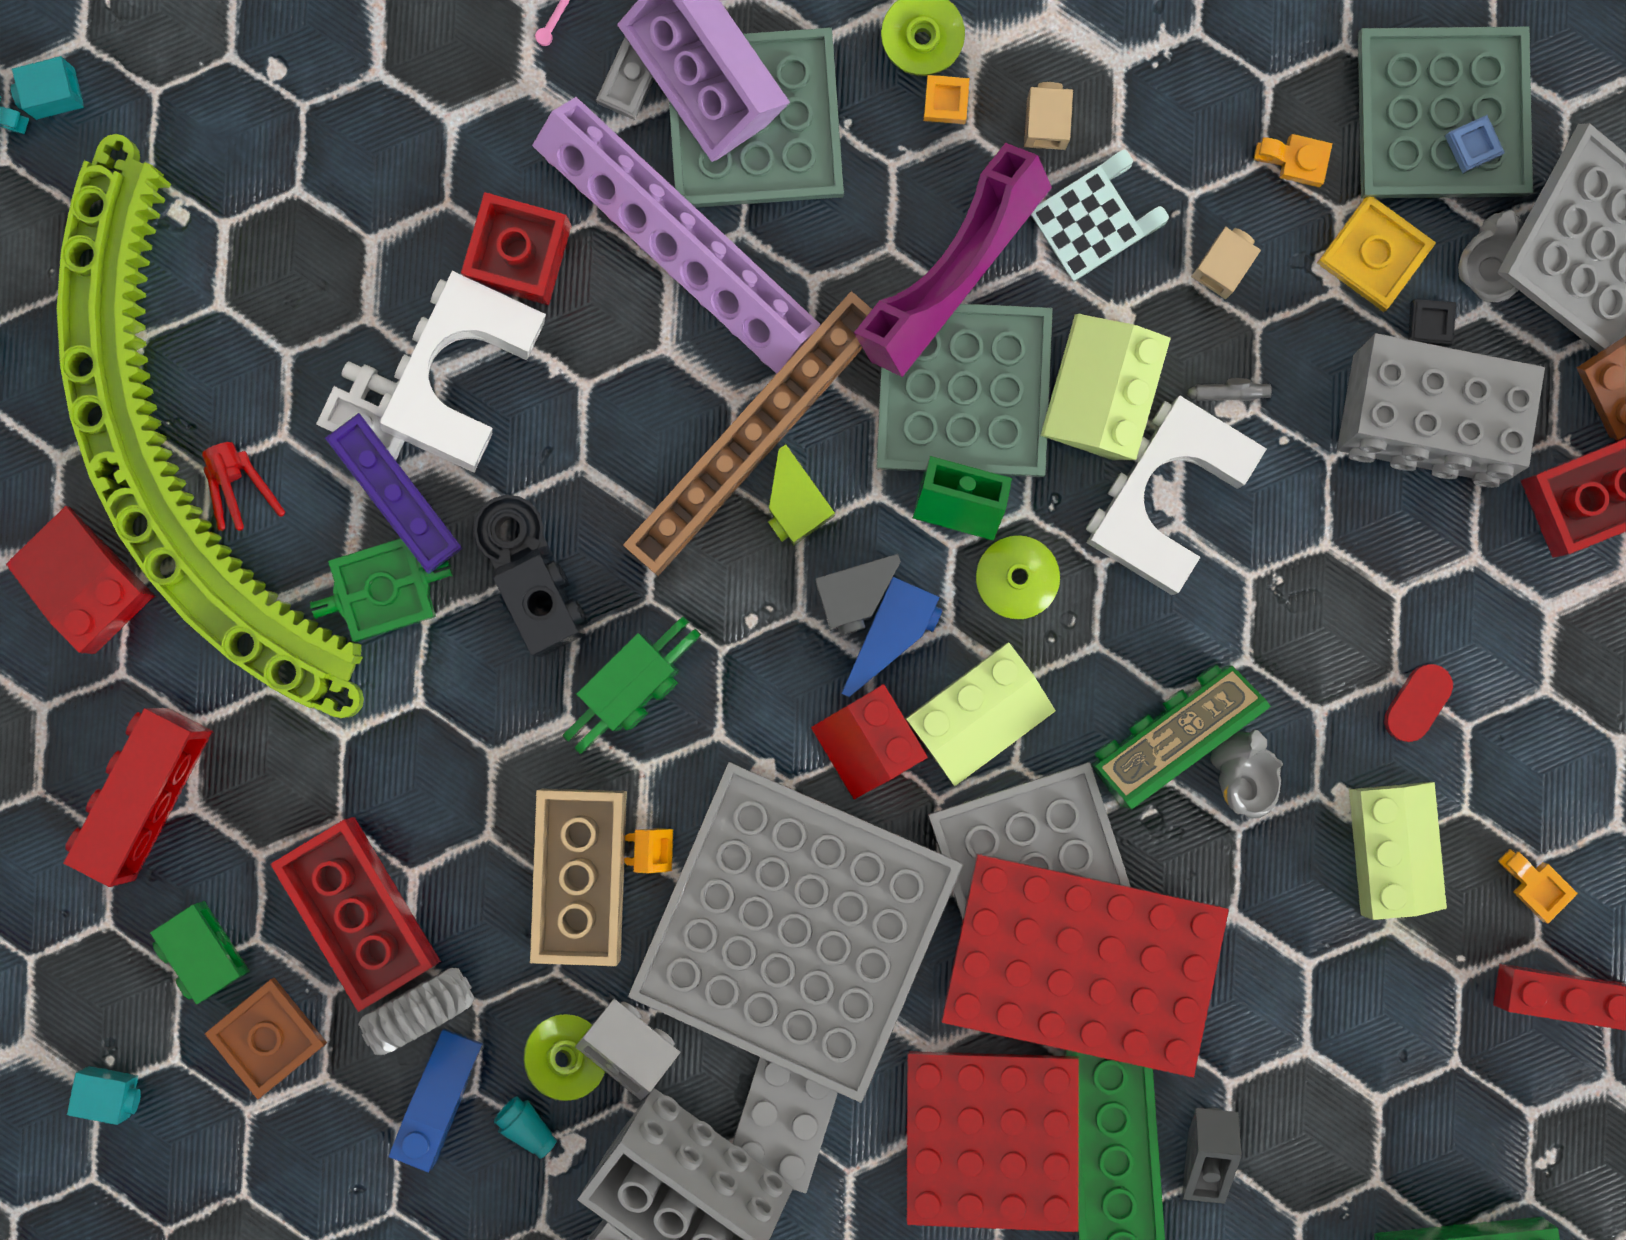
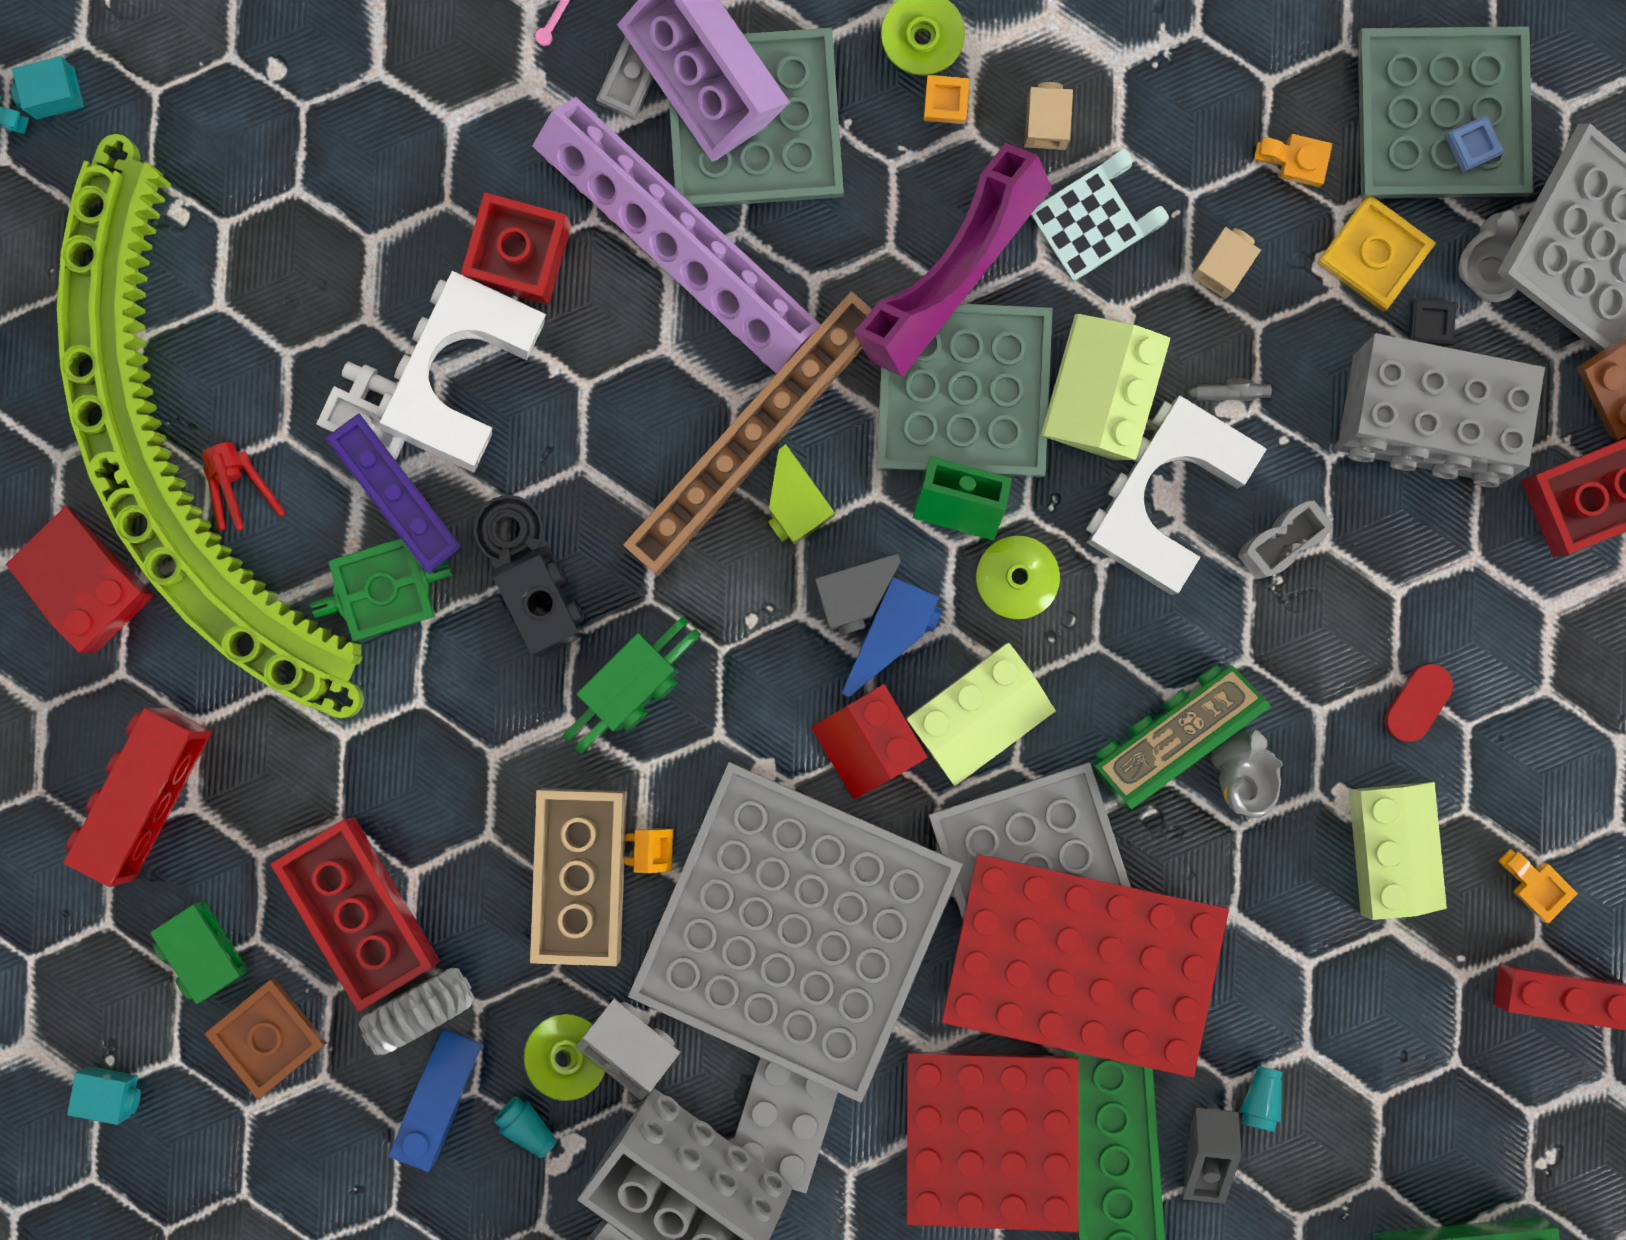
none -> light grey brick [1238,500,1333,579]
none -> teal cone [1239,1066,1283,1132]

